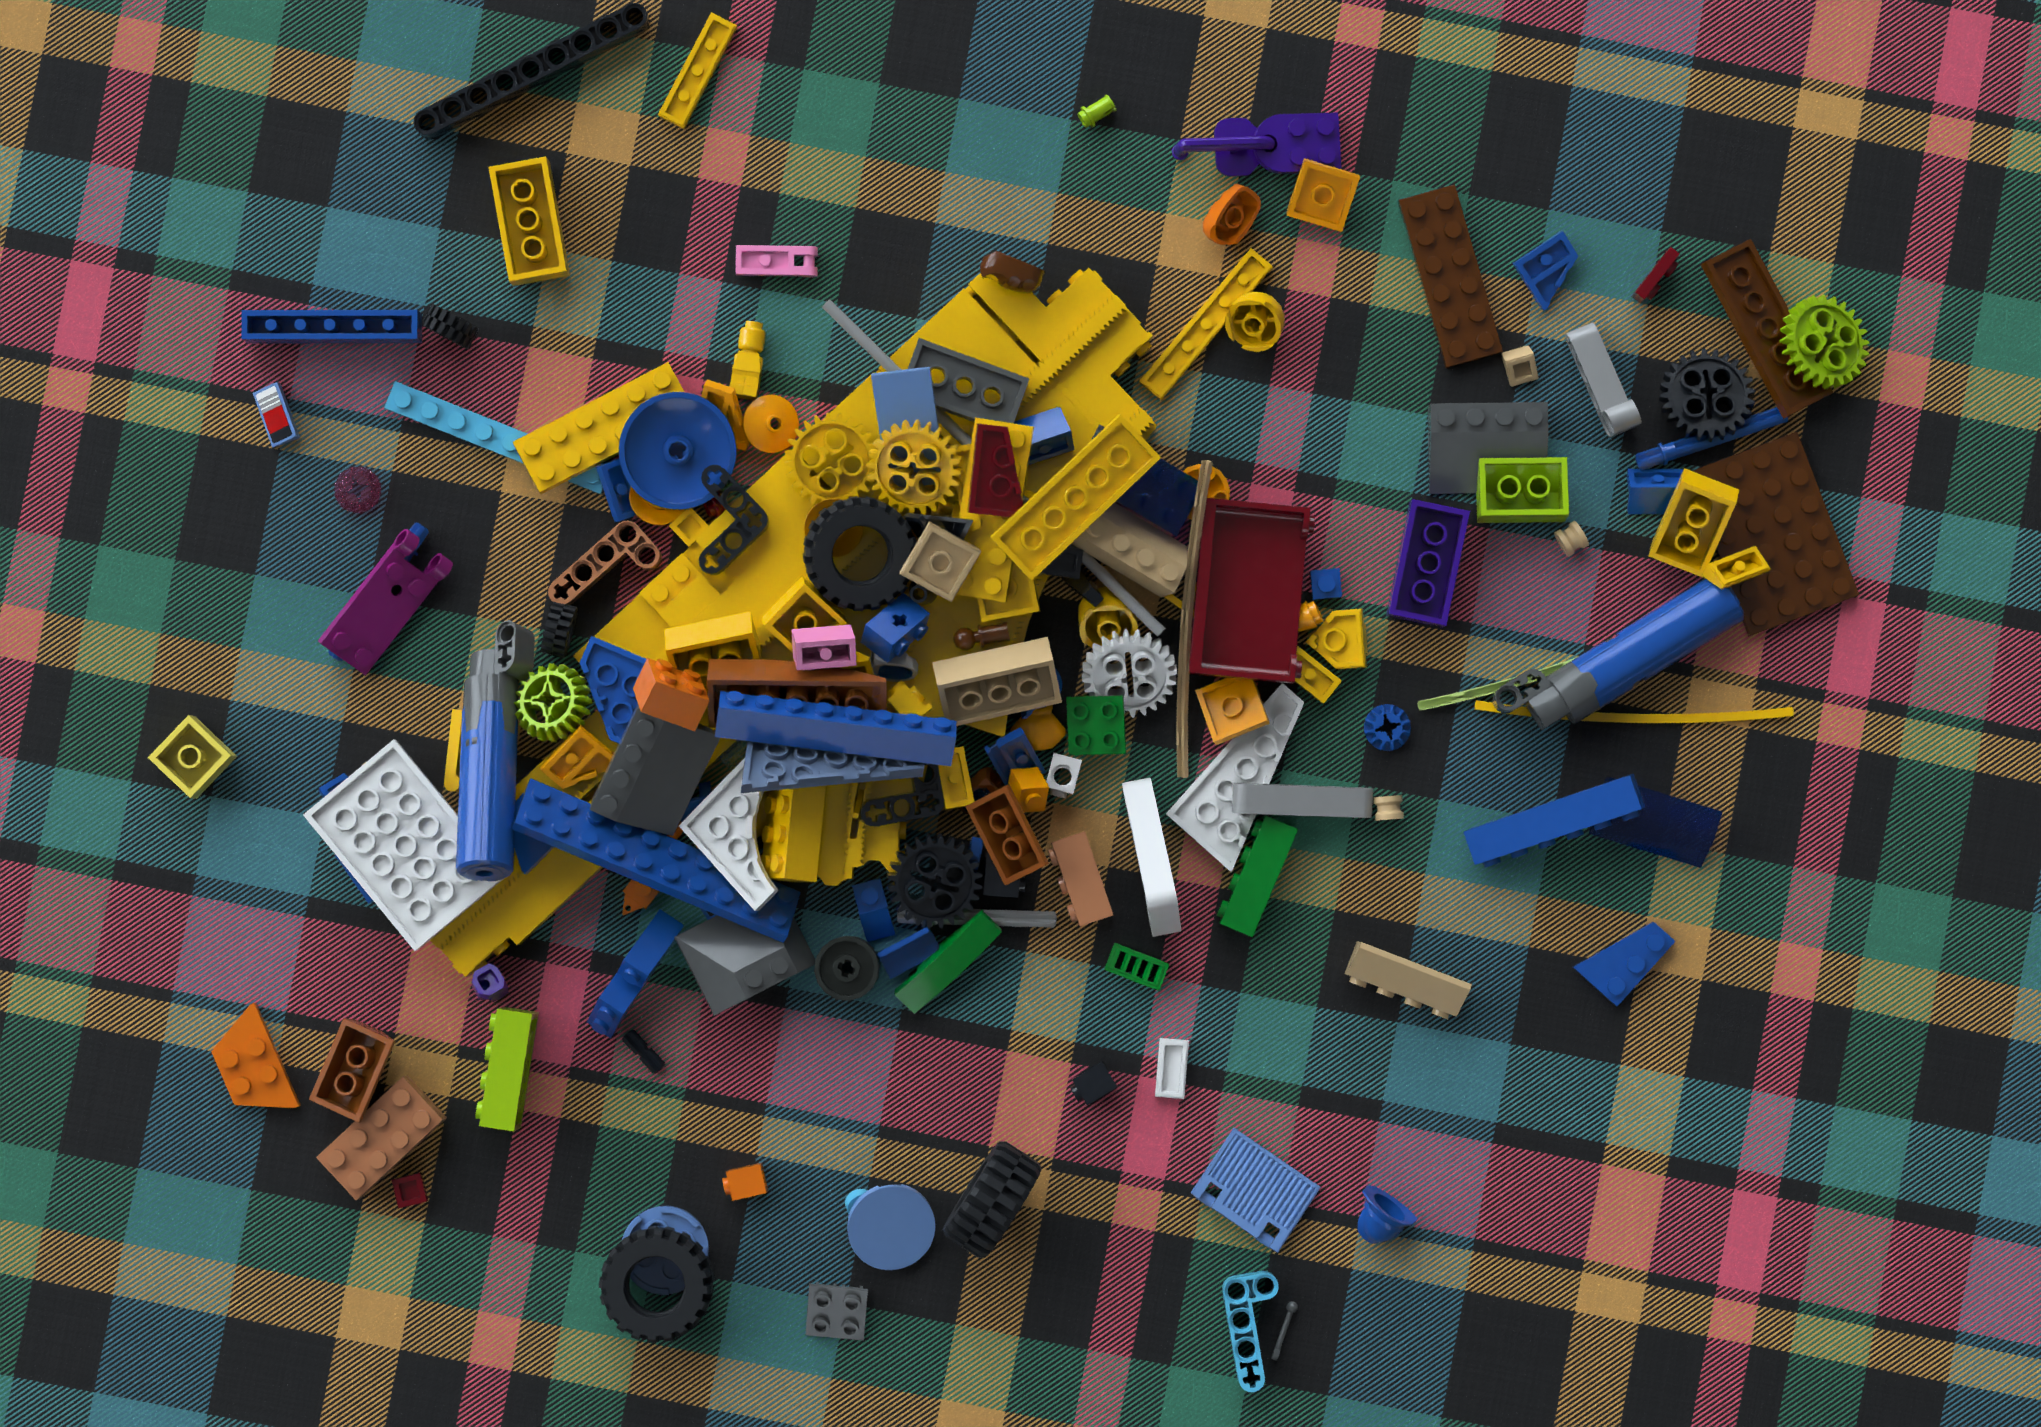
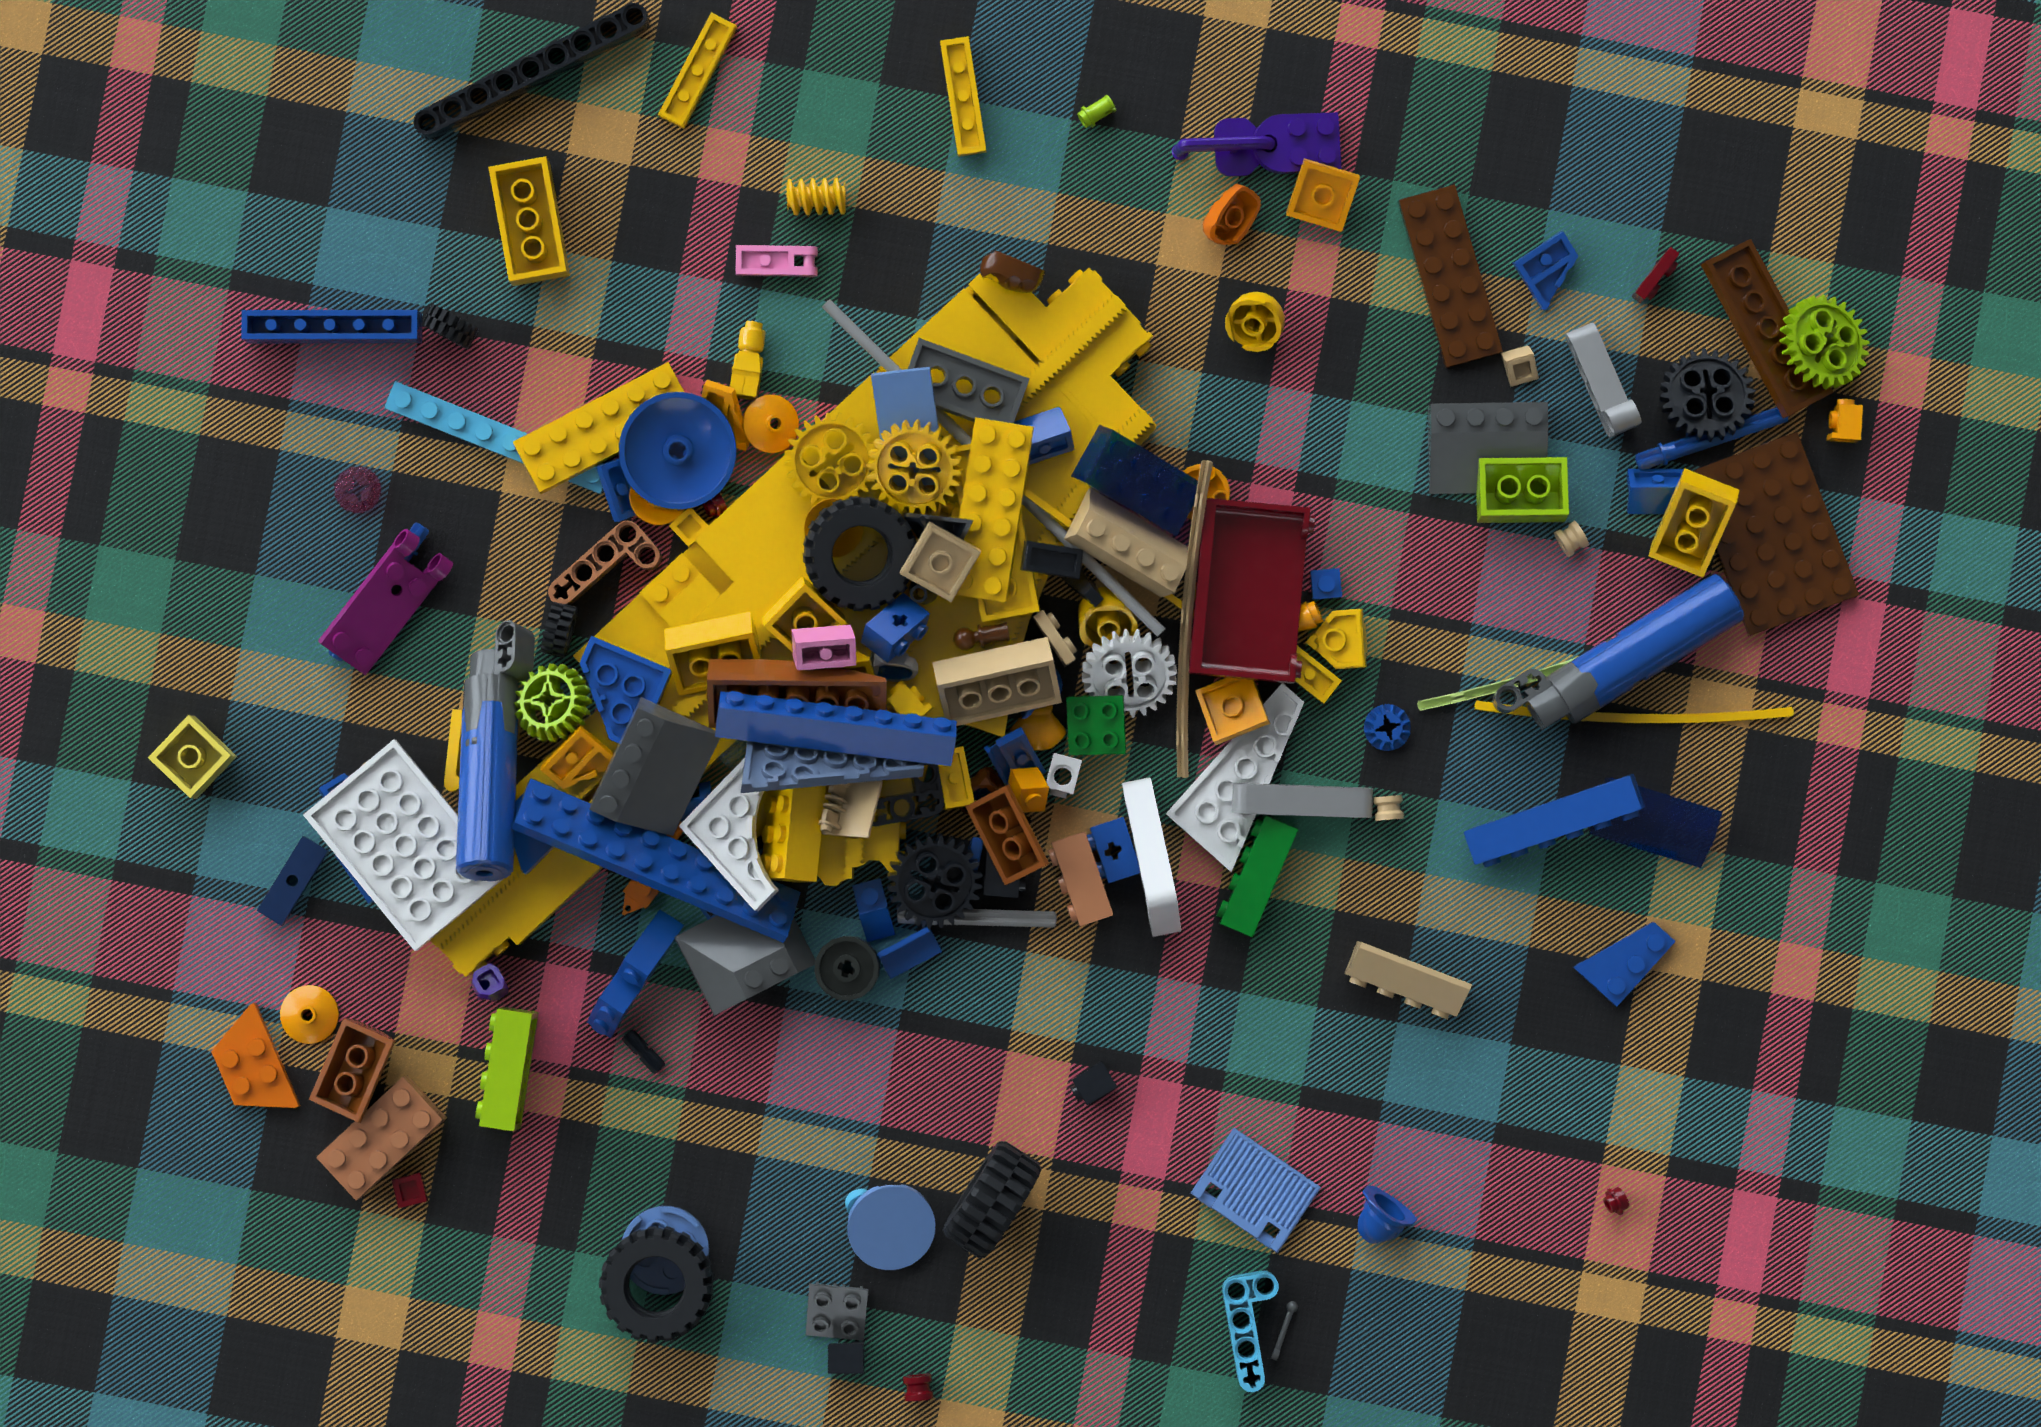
slope [253,382,300,448] -> none
orange brick [633,658,710,732] -> none
black beam [699,465,769,575] -> none
orange brick [722,1162,768,1201] -> none
green slope [894,910,1002,1014] -> none
dark red wing [967,423,1023,517] -> none
yellow plate [990,414,1161,581] -> none
green slope [1104,942,1169,991] -> none
yellow tile [1139,248,1273,401] -> none
white tile [1155,1038,1189,1099] -> none
dark purple brick [1386,499,1470,628] -> none
yellow slope [1702,546,1771,589] -> none
none -> dark blue tile [257,836,329,926]
none -> light orange dish [280,985,339,1044]
none -> yellow piece [787,177,846,216]
none -> tan hinge [819,781,883,838]
none -> black panel [828,1341,864,1374]
none -> dark red wheel [903,1373,934,1401]
none -> yellow plate [940,36,986,157]
none -> tan plate [1032,610,1077,667]
none -> blue brick [1087,817,1140,883]
none -> dark red plate [1603,1187,1629,1215]
none -> light orange brick [1826,399,1863,443]

